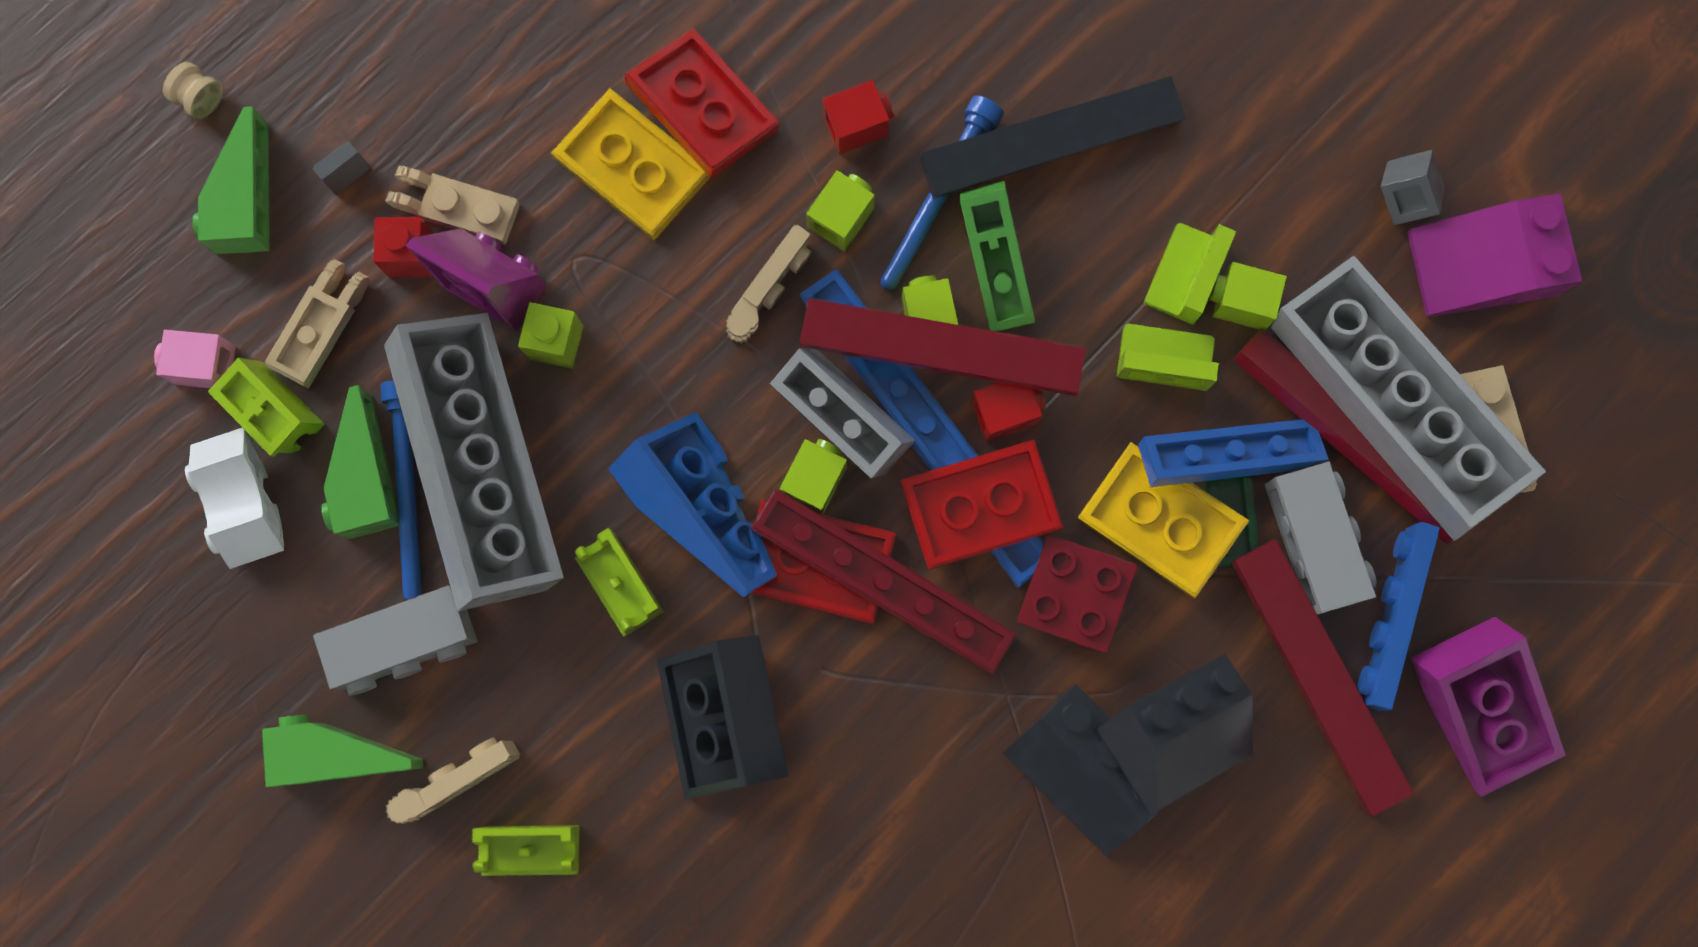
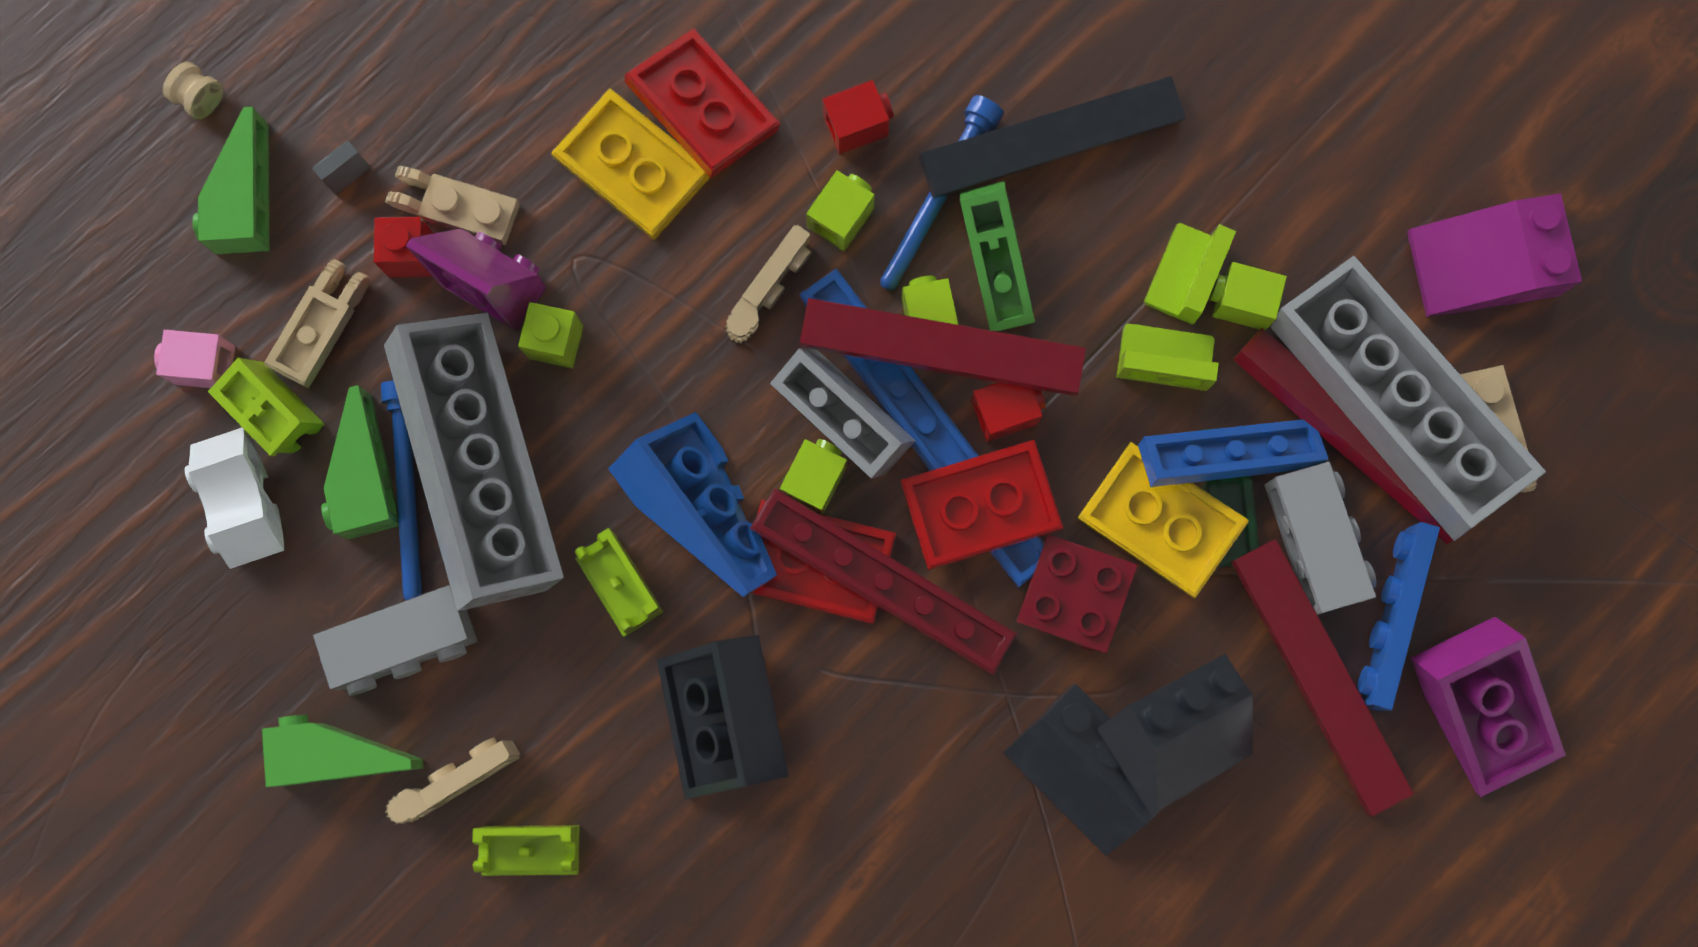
dark grey panel [1380,149,1445,225] -> none

